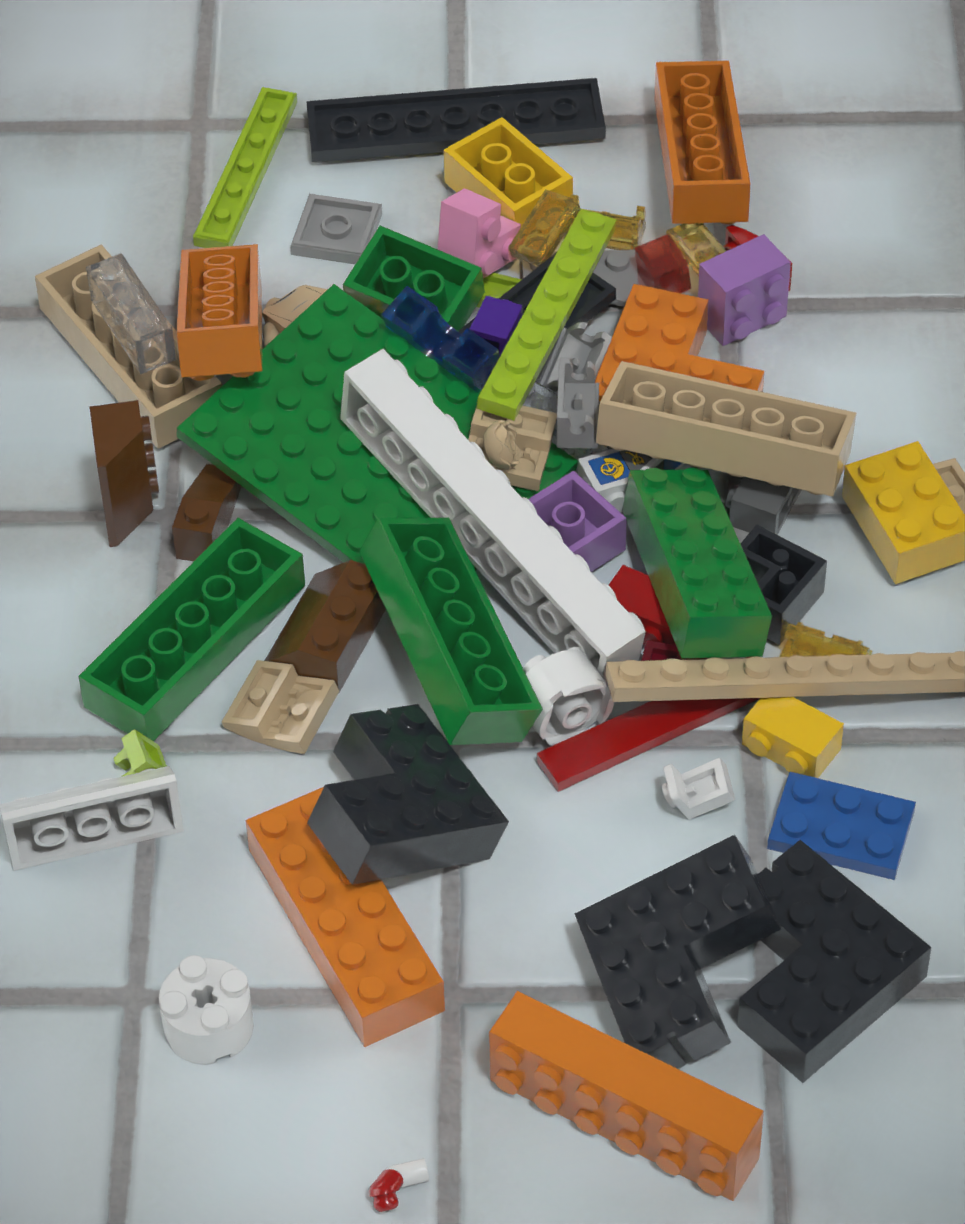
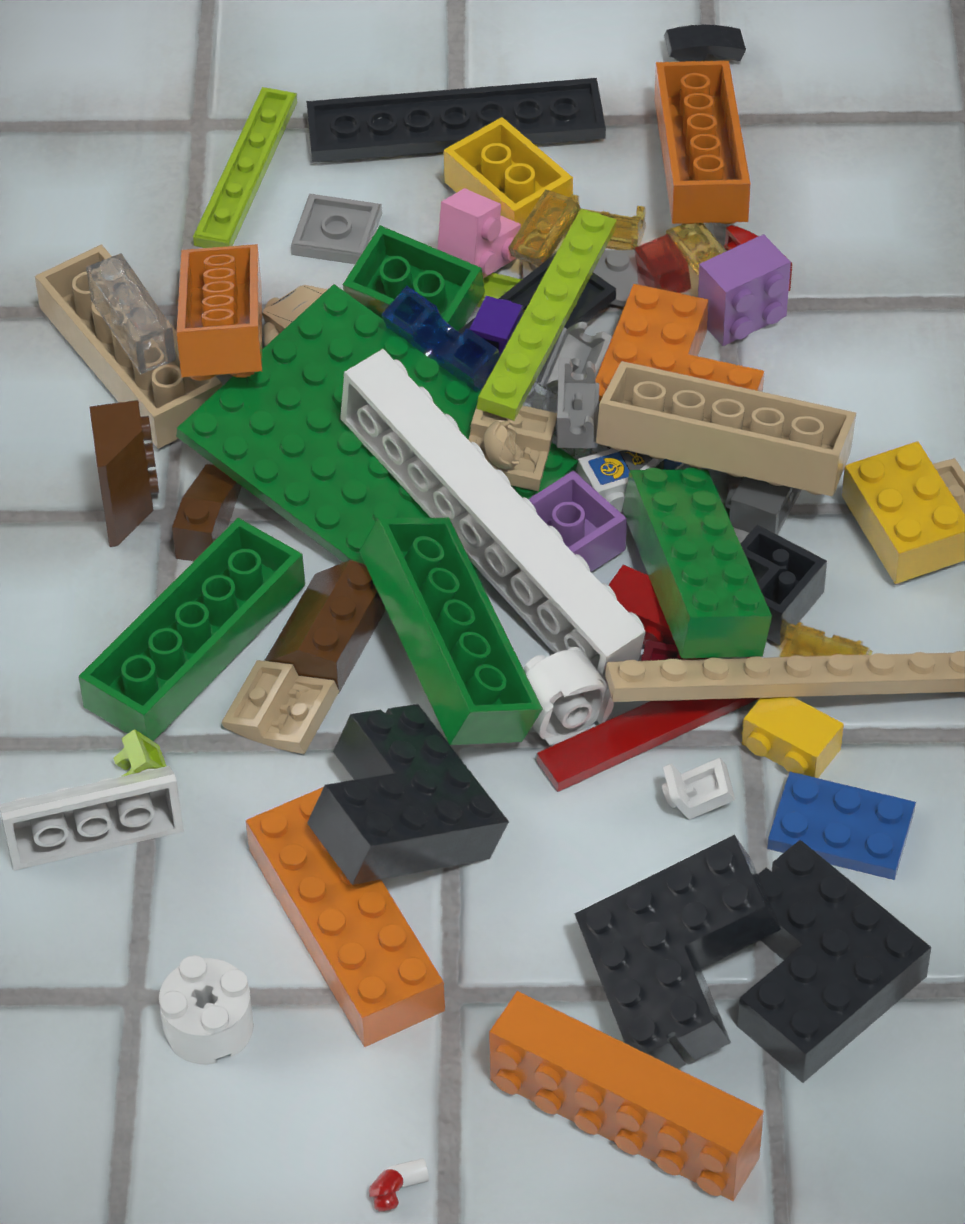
none -> black slope [664,24,746,62]

